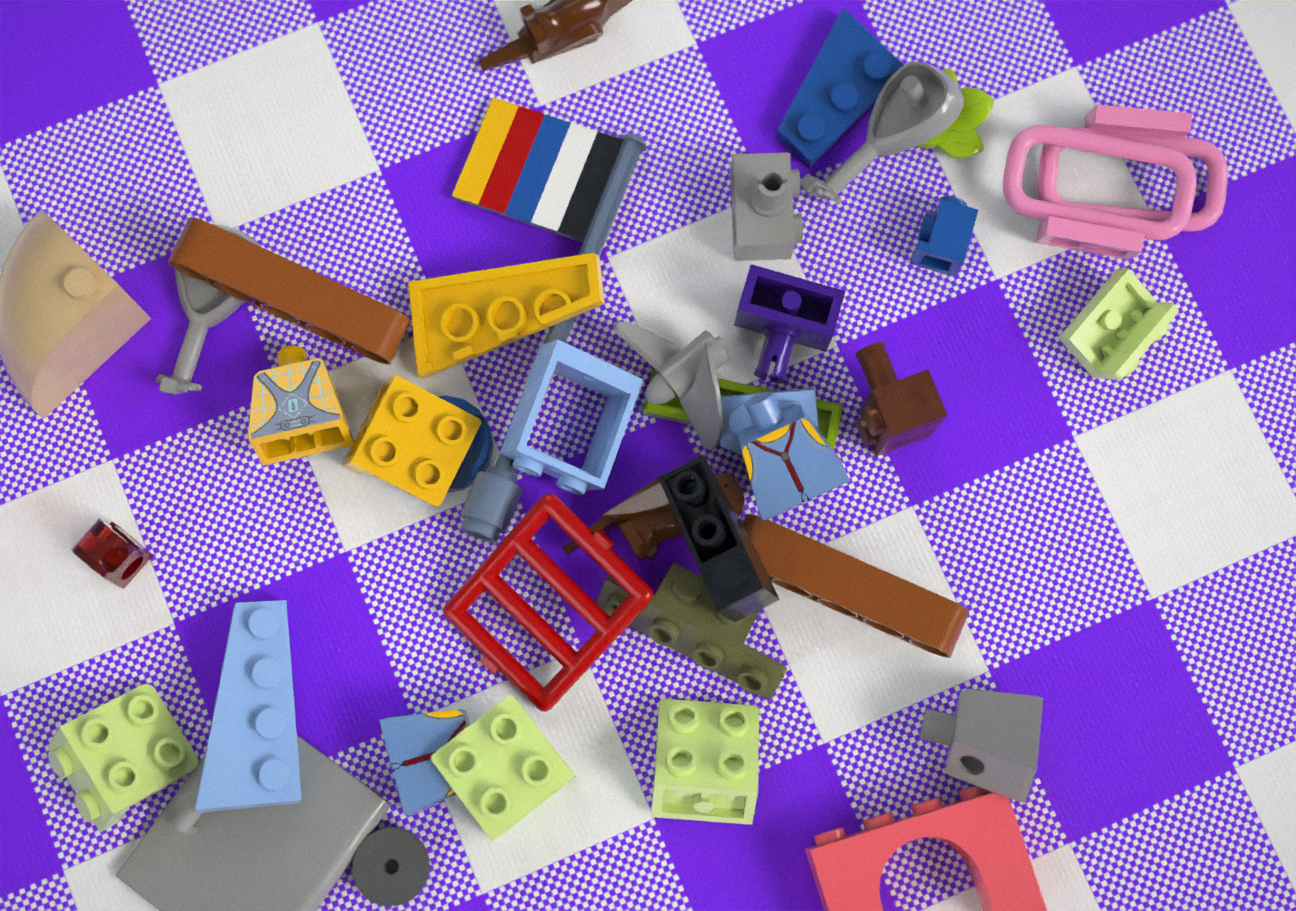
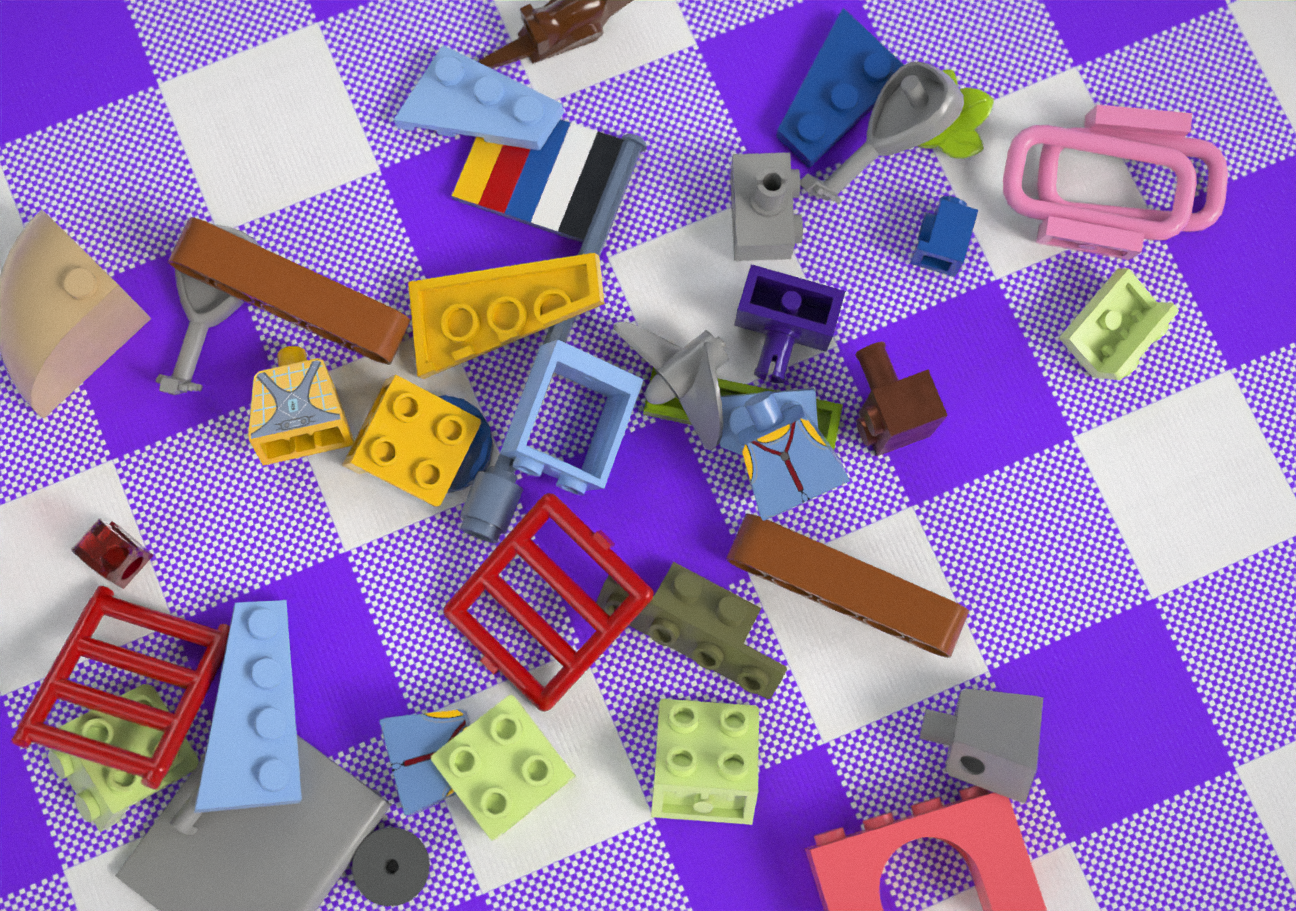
reddish brown animal [562,473,745,561] -> none
black slope [659,455,780,622] -> none
none -> red bar [11,586,230,790]
none -> light blue wing [394,45,564,150]

